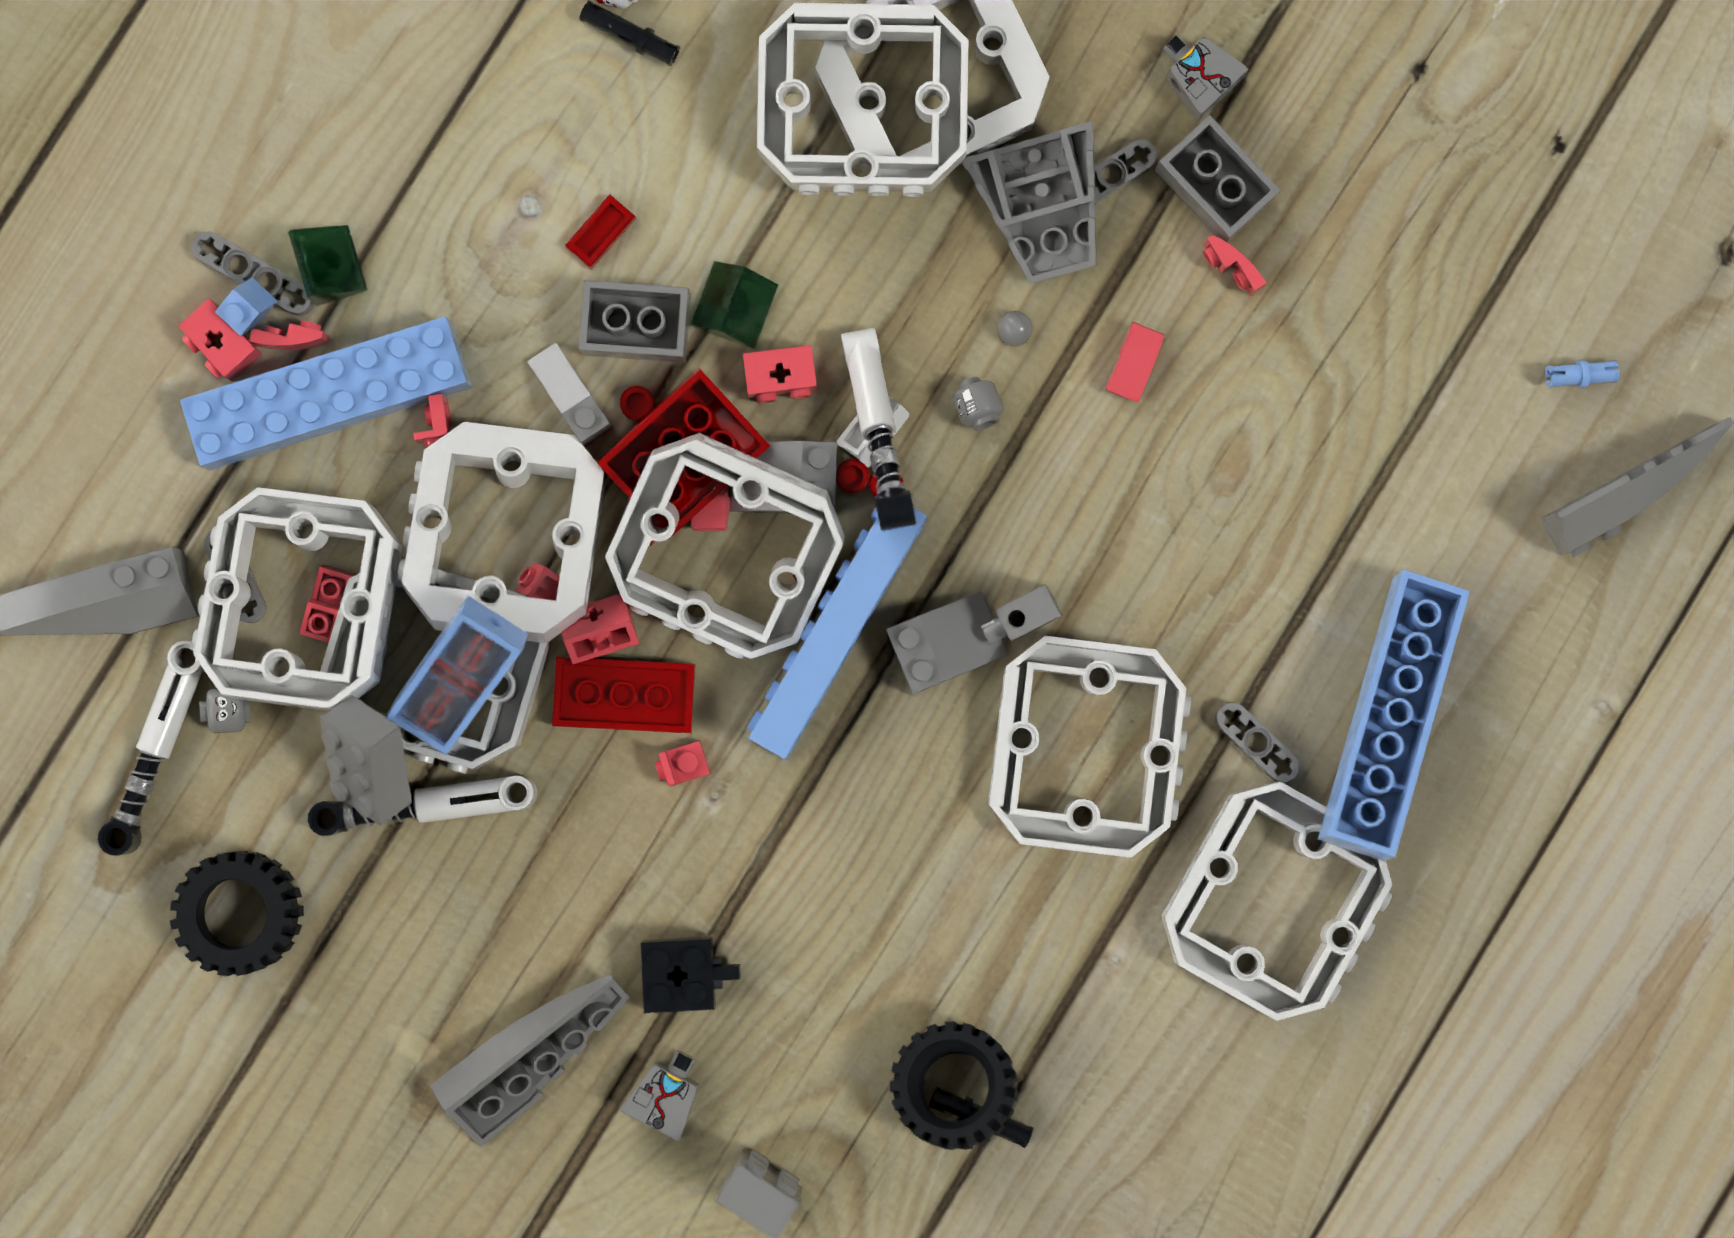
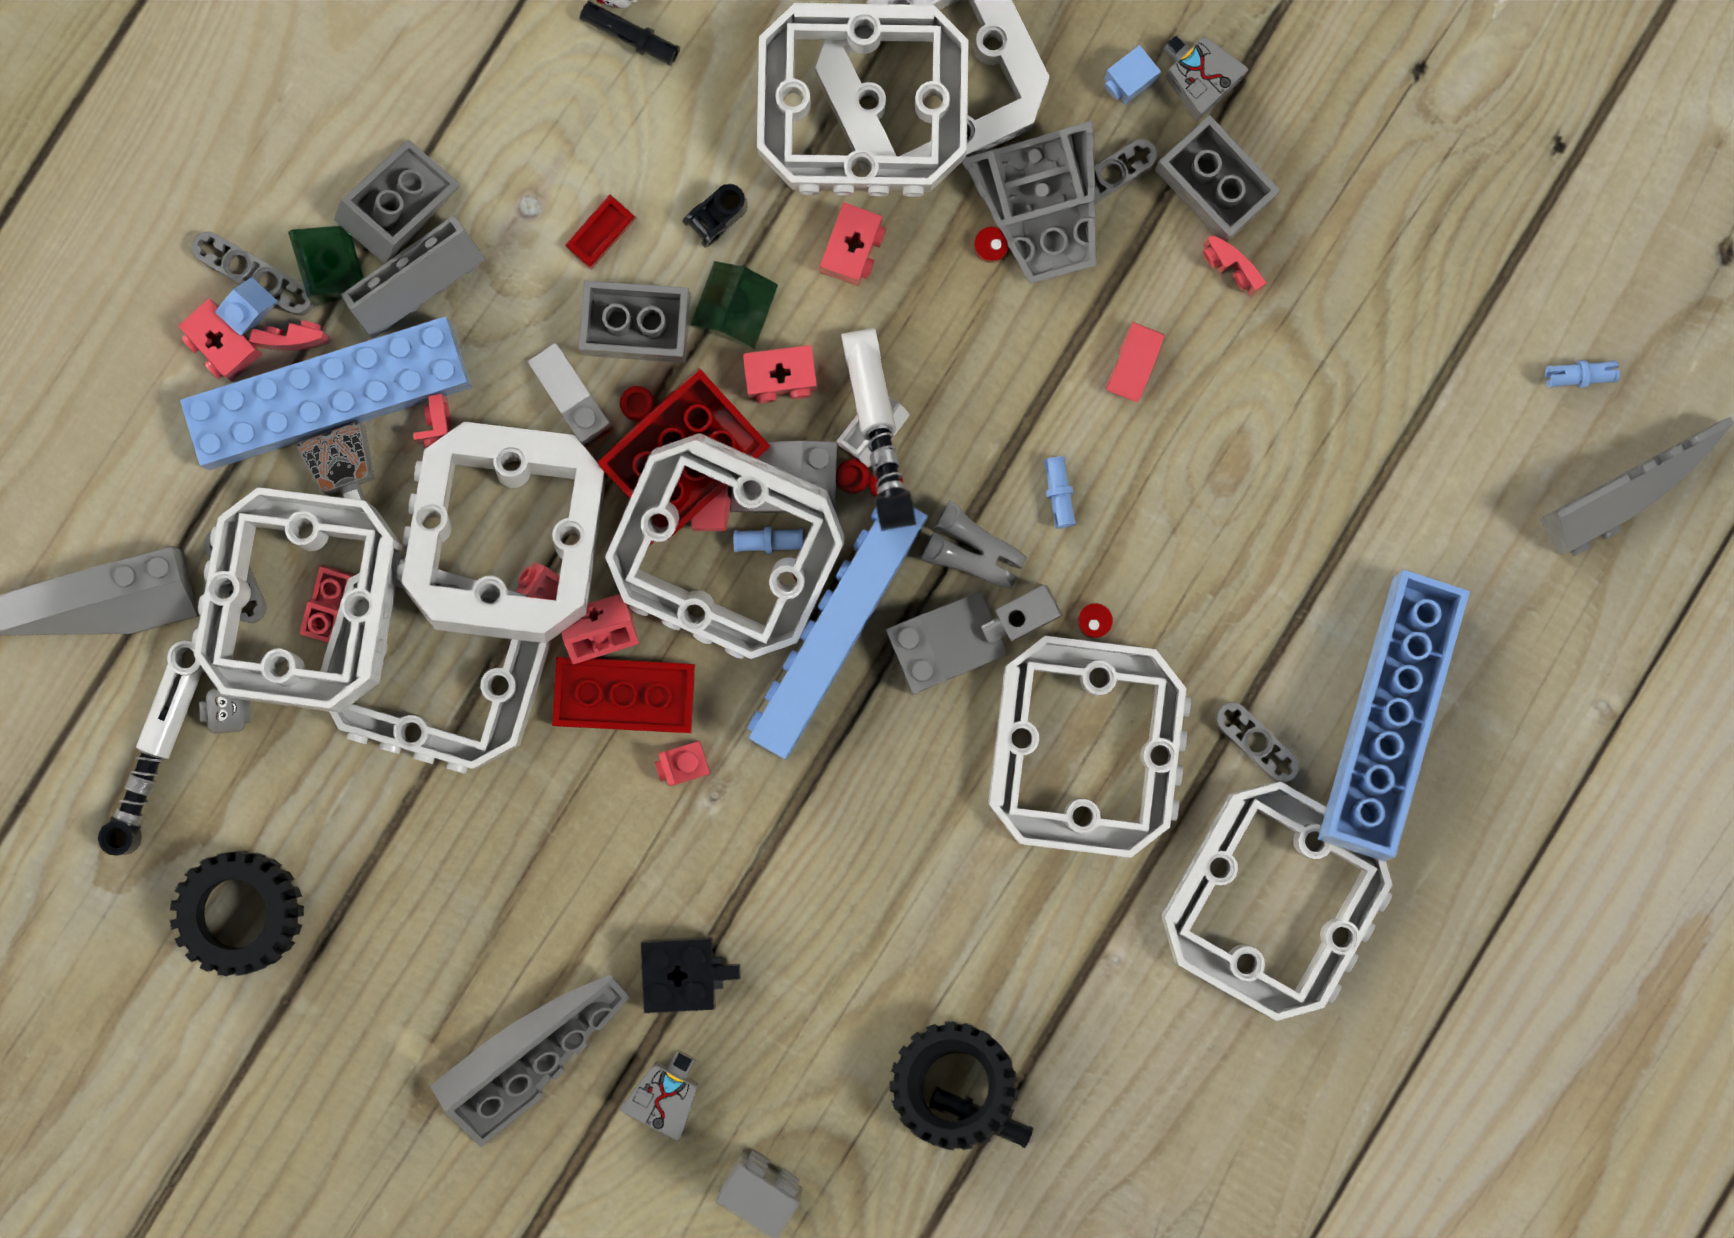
white piece [308,775,537,836] -> none
light grey brick [320,695,412,826] -> none
brick [386,595,528,755] -> none
light grey head [953,377,1003,431] -> none
light grey piece [998,311,1032,347] -> none
none -> torso [296,421,374,501]
none -> light grey slope [334,139,460,264]
none -> light grey brick [341,215,485,339]
none -> black piece [682,184,748,248]
none -> light blue pin [733,526,804,554]
none -> coral brick [820,202,886,286]
none -> light grey piece [920,500,1027,589]
none -> red tile [974,227,1009,263]
none -> light blue pin [1043,456,1077,529]
none -> red tile [1078,603,1113,638]
none -> light blue brick [1104,45,1161,105]

